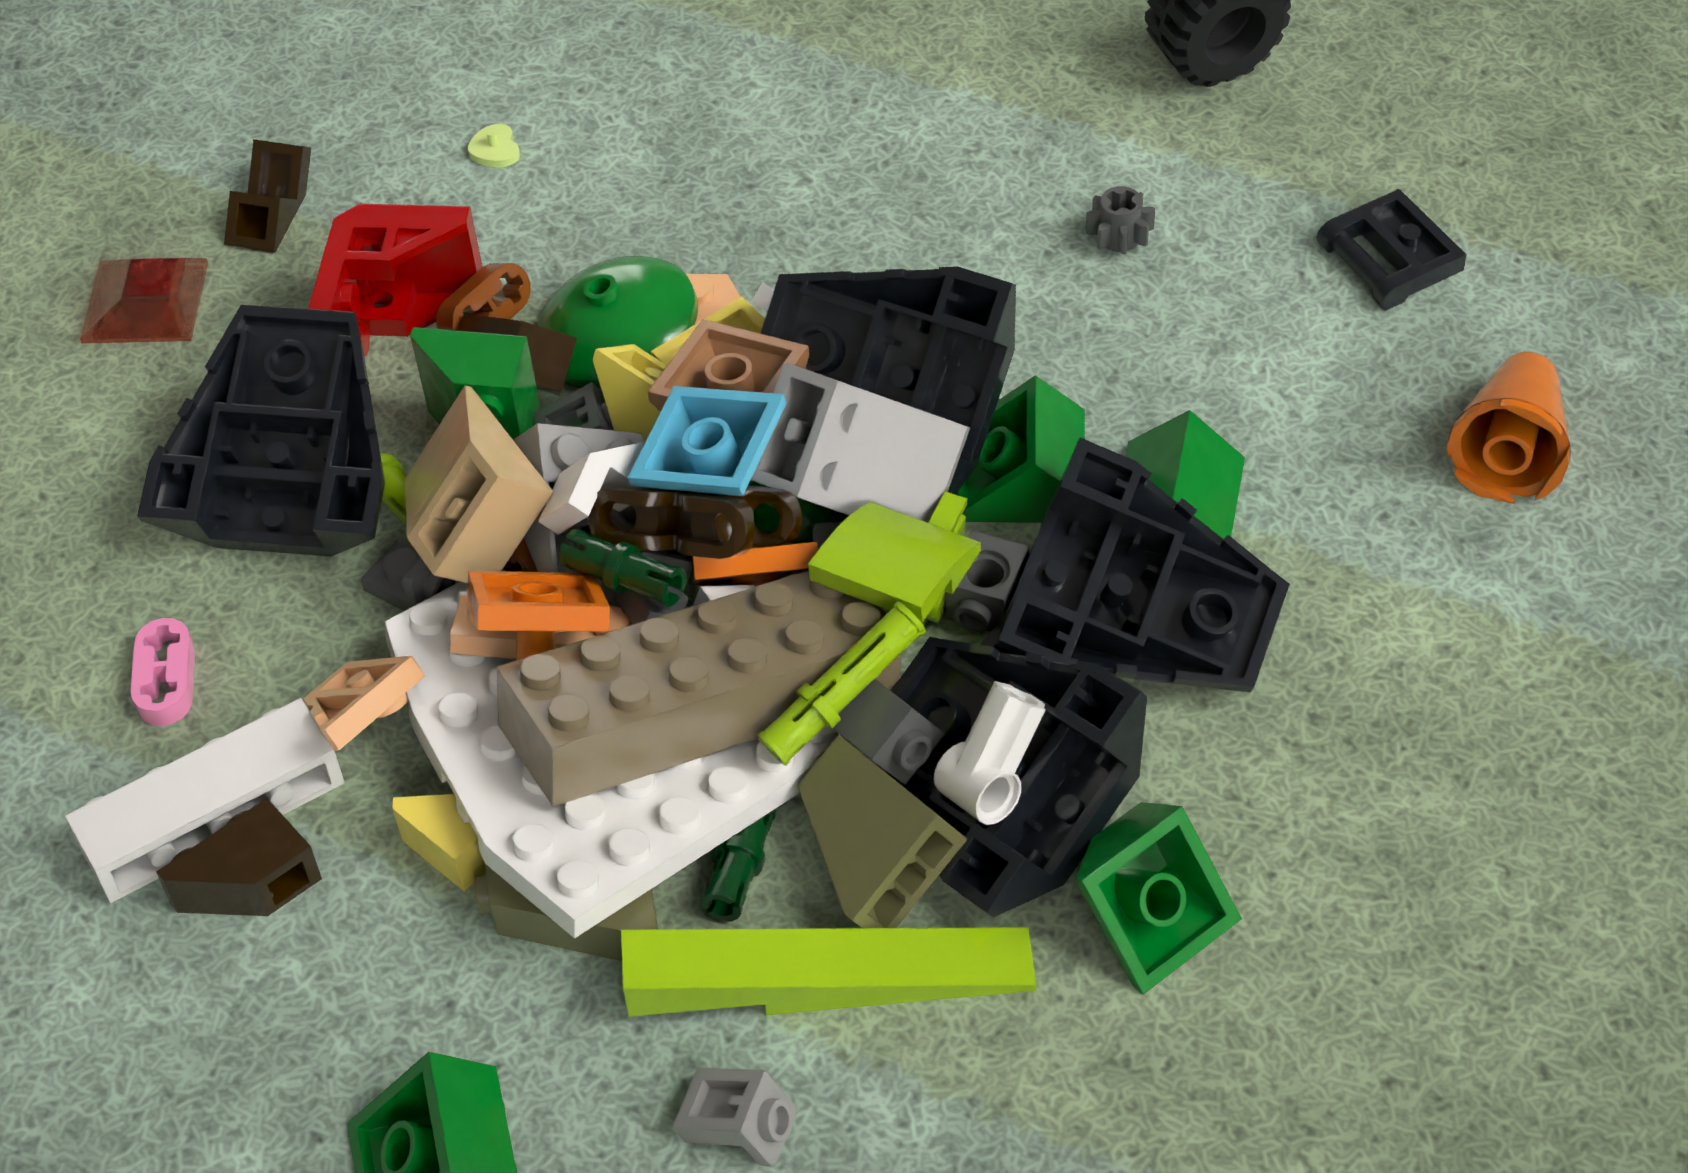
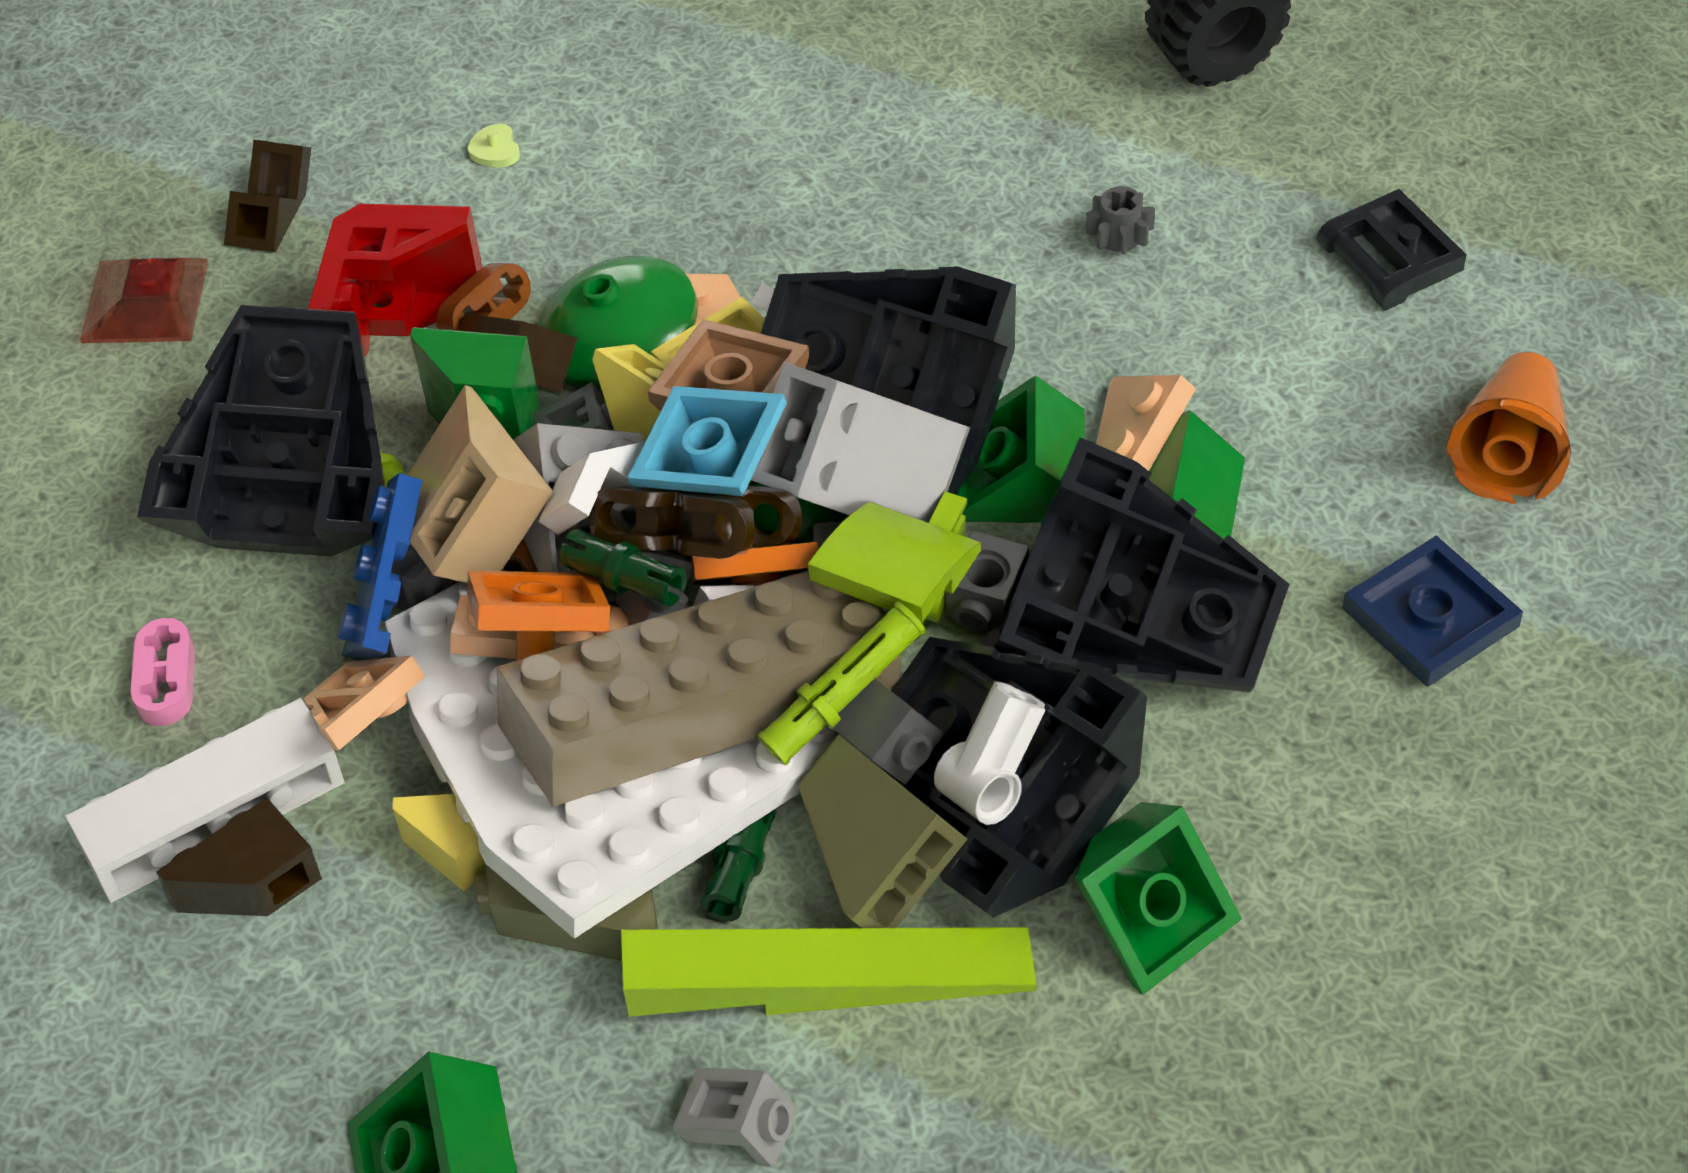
none -> blue wing [337,473,423,661]
none -> light nougat wing [1096,375,1196,471]
none -> dark blue plate [1342,535,1523,687]

